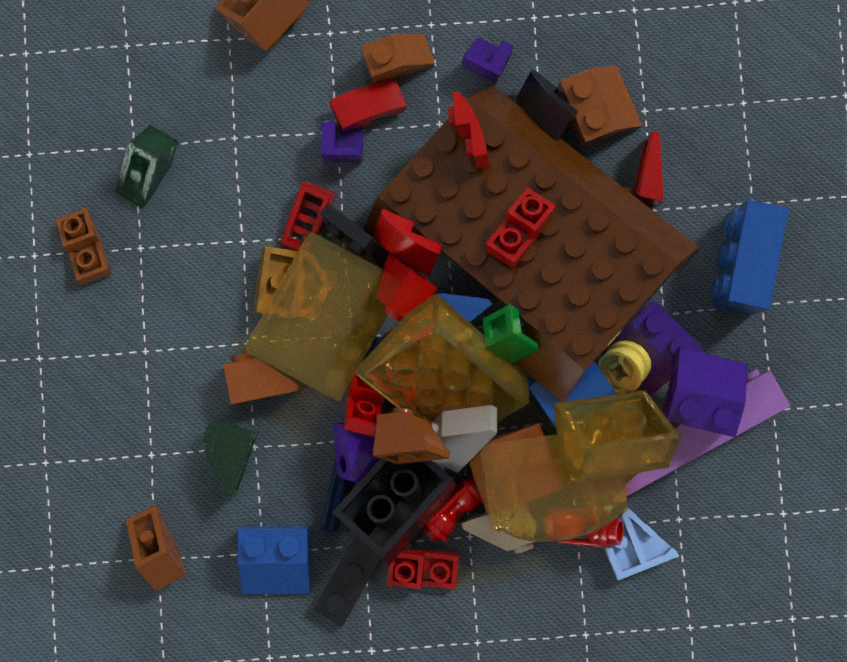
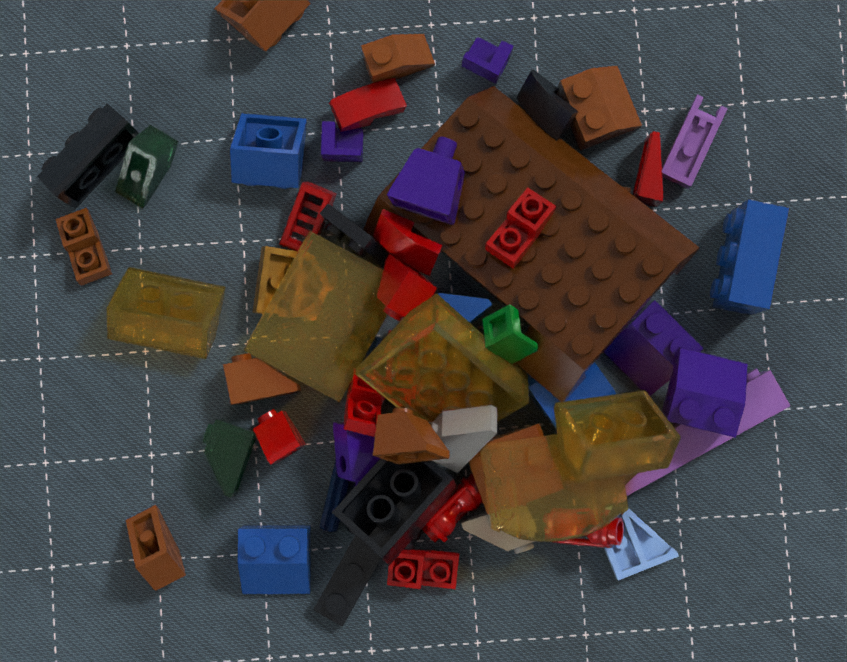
red slope [448,92,491,168] -> none
light yellow wheel [597,340,651,394] -> none
none -> black slope [37,104,143,209]
none -> clear yellow slope [107,267,226,359]
none -> blue slope [230,113,307,189]
none -> red slope [253,409,307,465]
none -> dark purple torso [387,137,465,226]
none -> medium lavender hinge [662,94,727,189]

